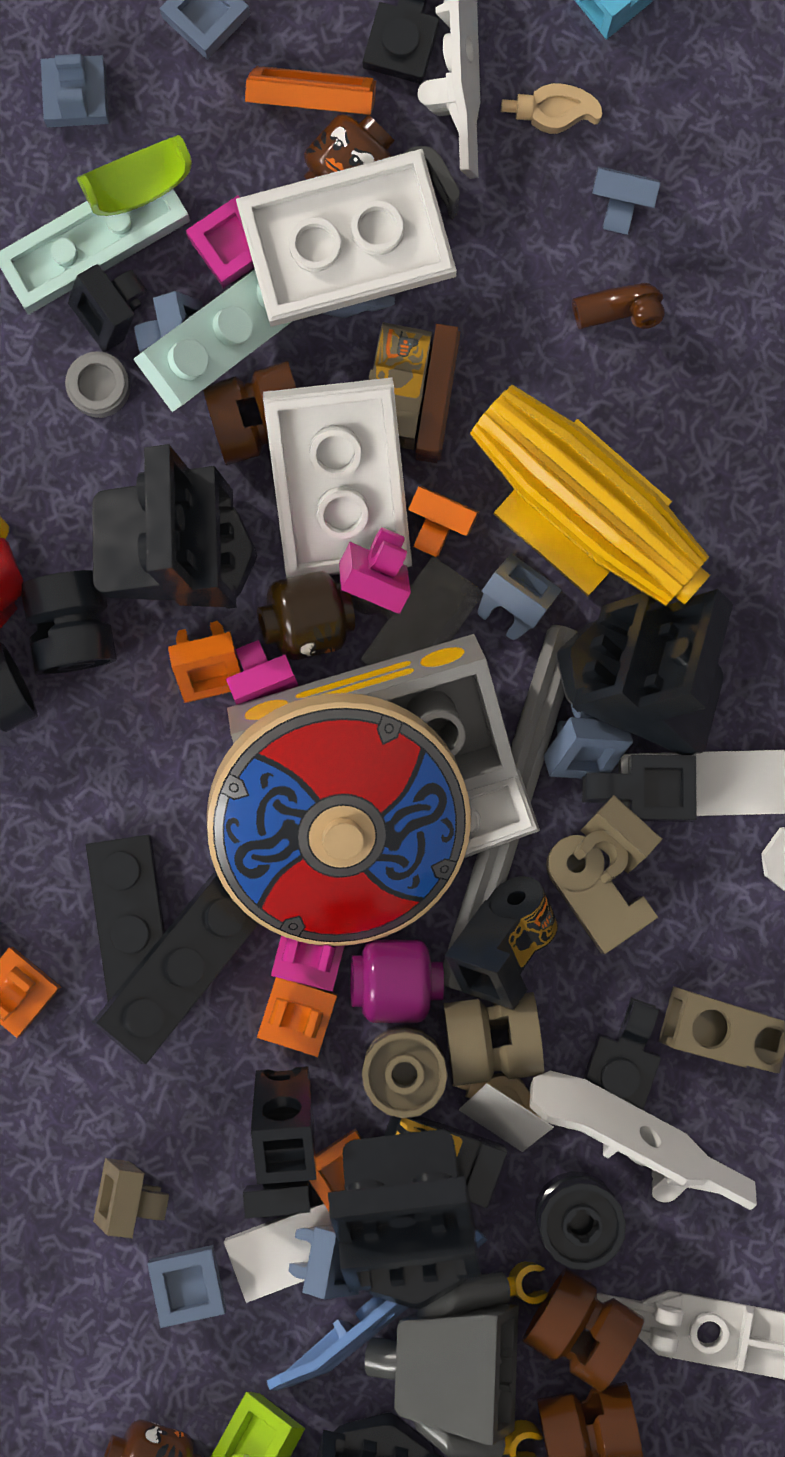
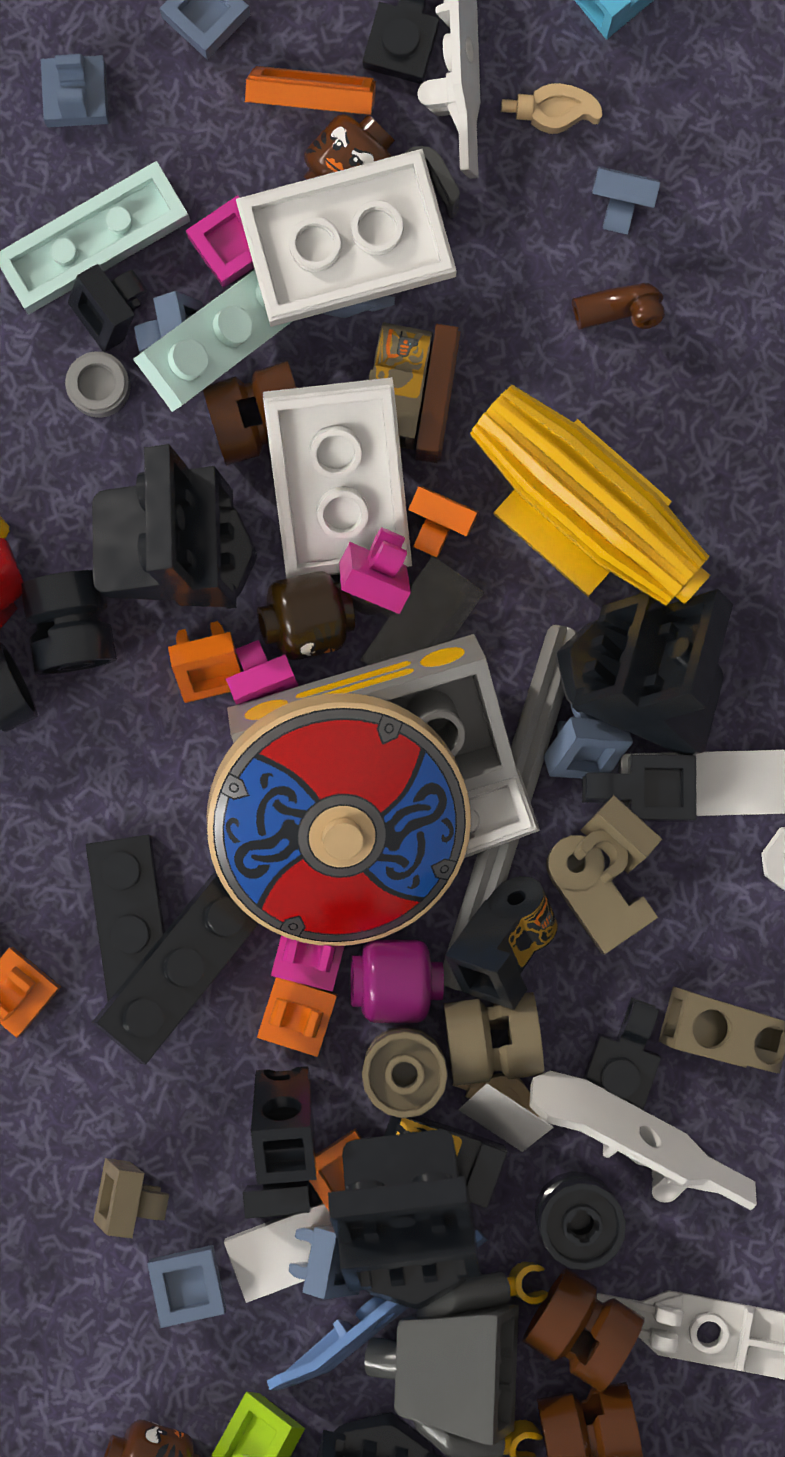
lime helmet [76,135,192,216] -> none
sand blue tile [478,553,562,640] -> none

